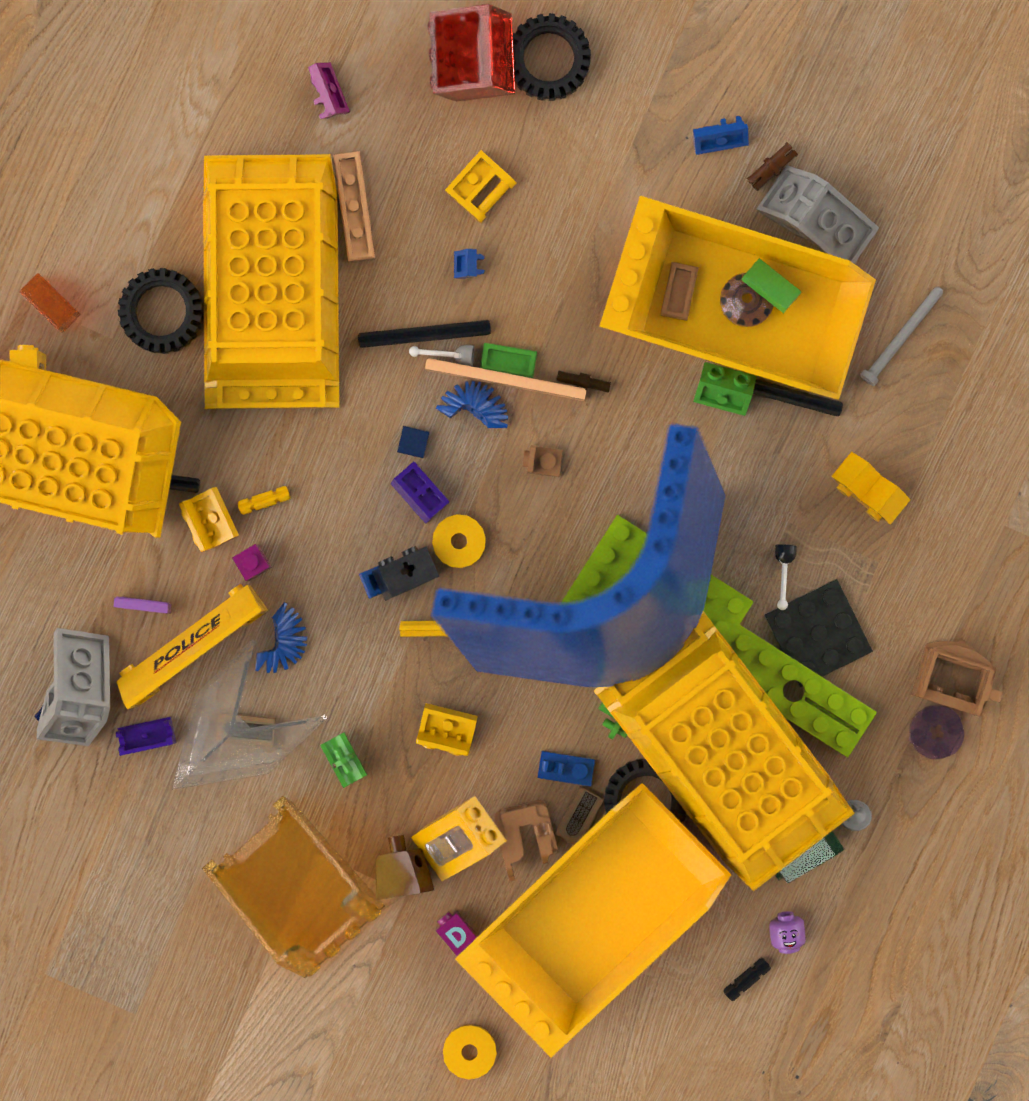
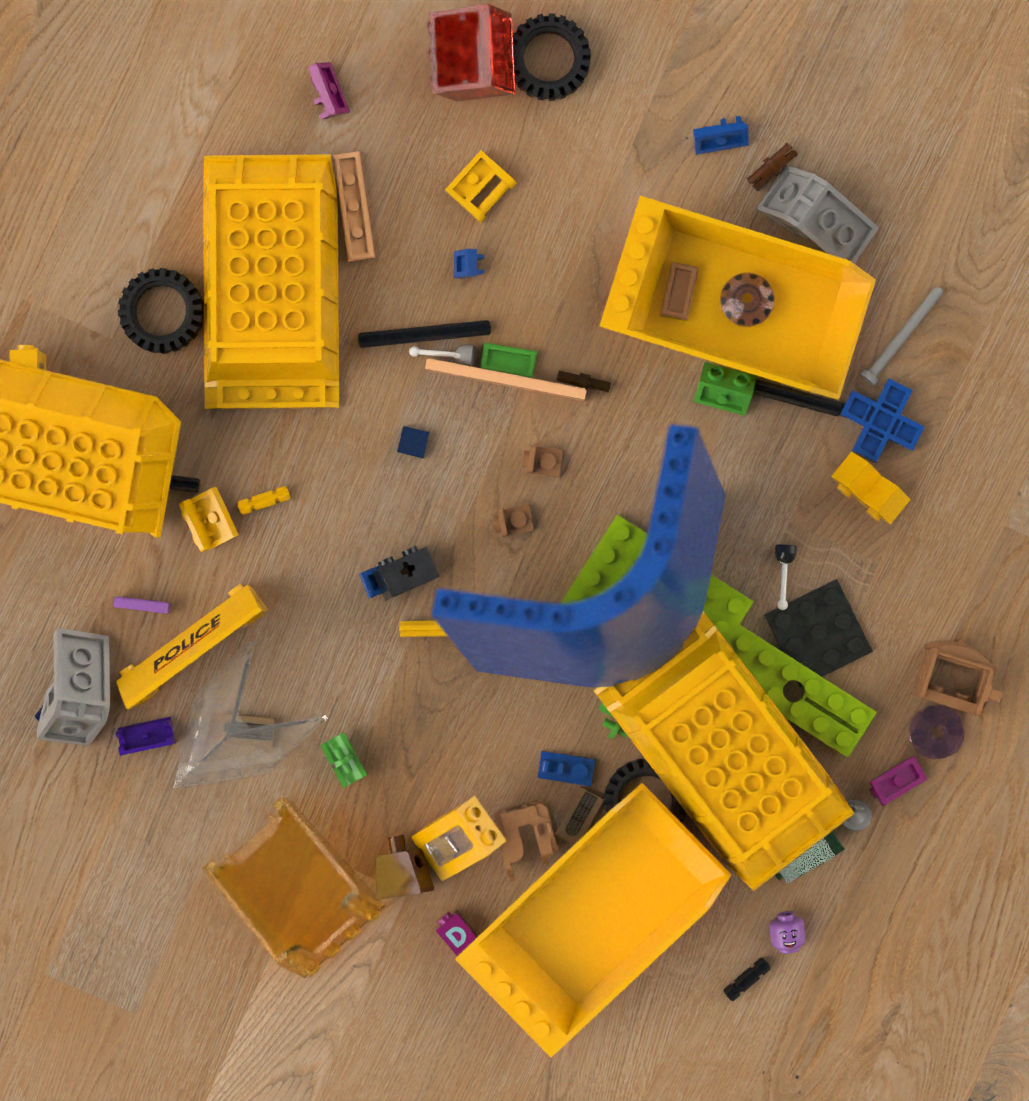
clear orange brick [19,273,81,333] -> none
magenta brick [232,544,272,581] -> none
blue hair [255,602,307,673] -> none
dark purple hinge [391,461,450,524] -> none
yellow bracket [416,703,478,756] -> none
yellow tile [432,514,486,568] -> none
blue hair [436,381,508,428] -> none
yellow tile [443,1024,497,1080] -> none
bright green tile [741,258,802,314] -> none
none -> medium nougat bracket [493,504,534,537]
none -> blue plate [840,378,925,463]
none -> magenta plate [869,756,927,806]

